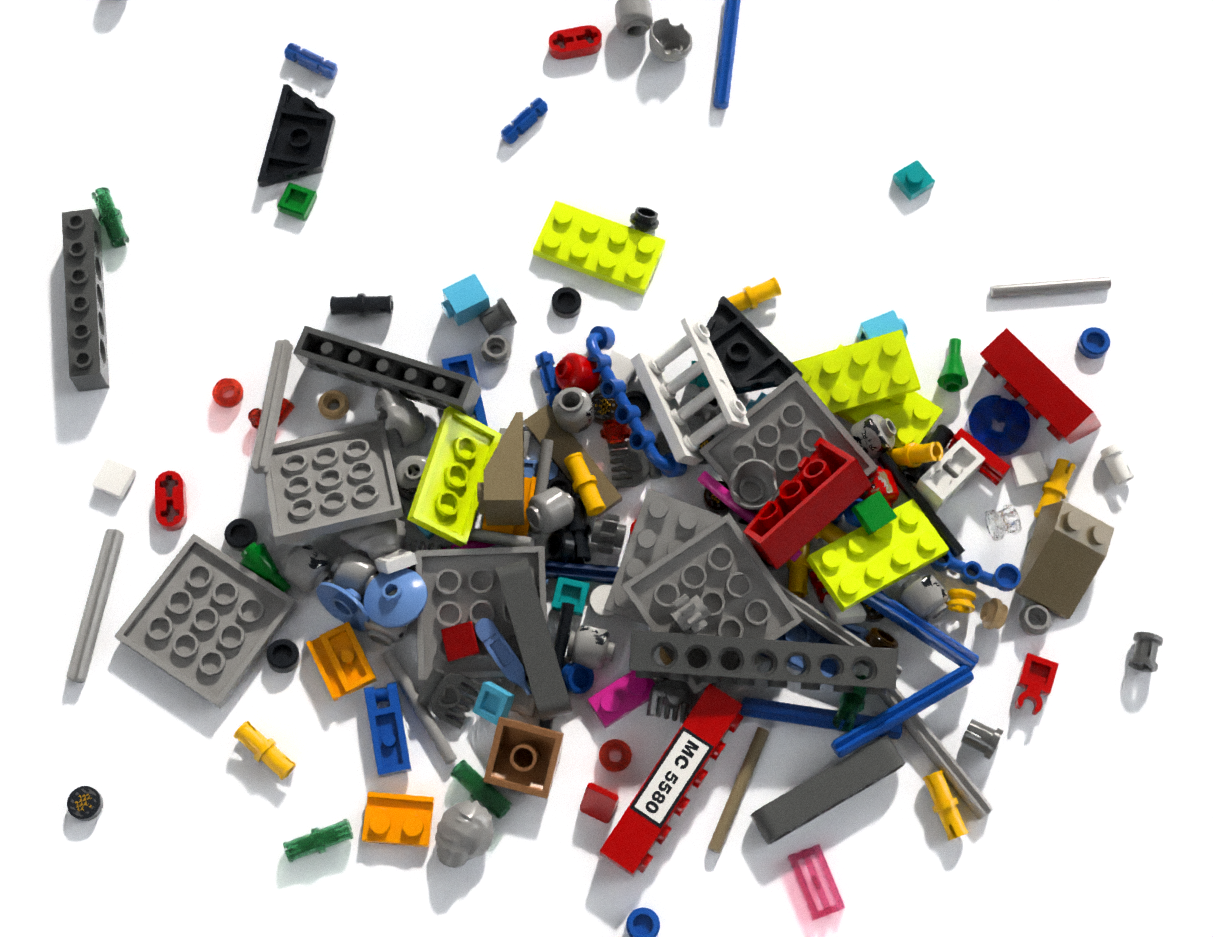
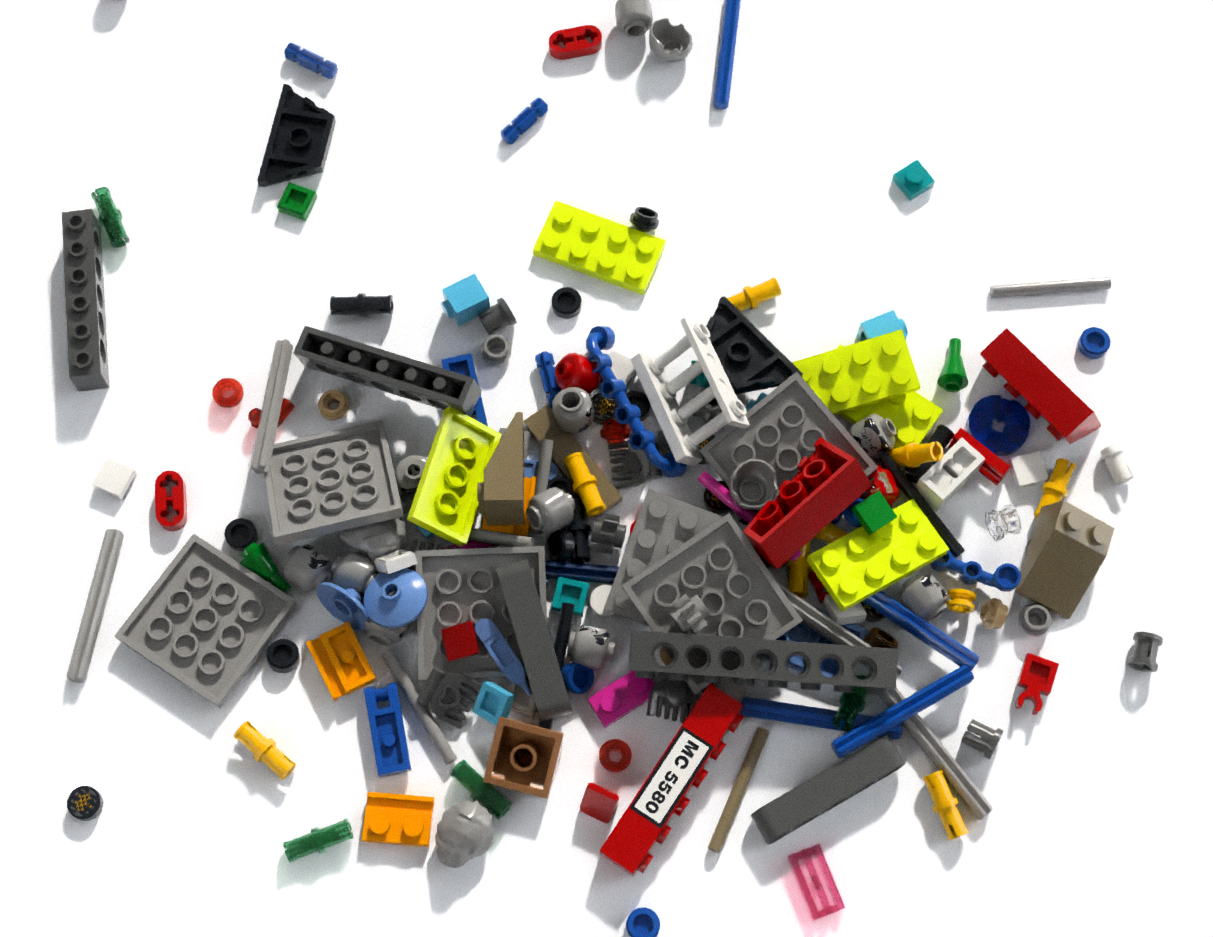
light grey hair [374,388,426,448] -> none

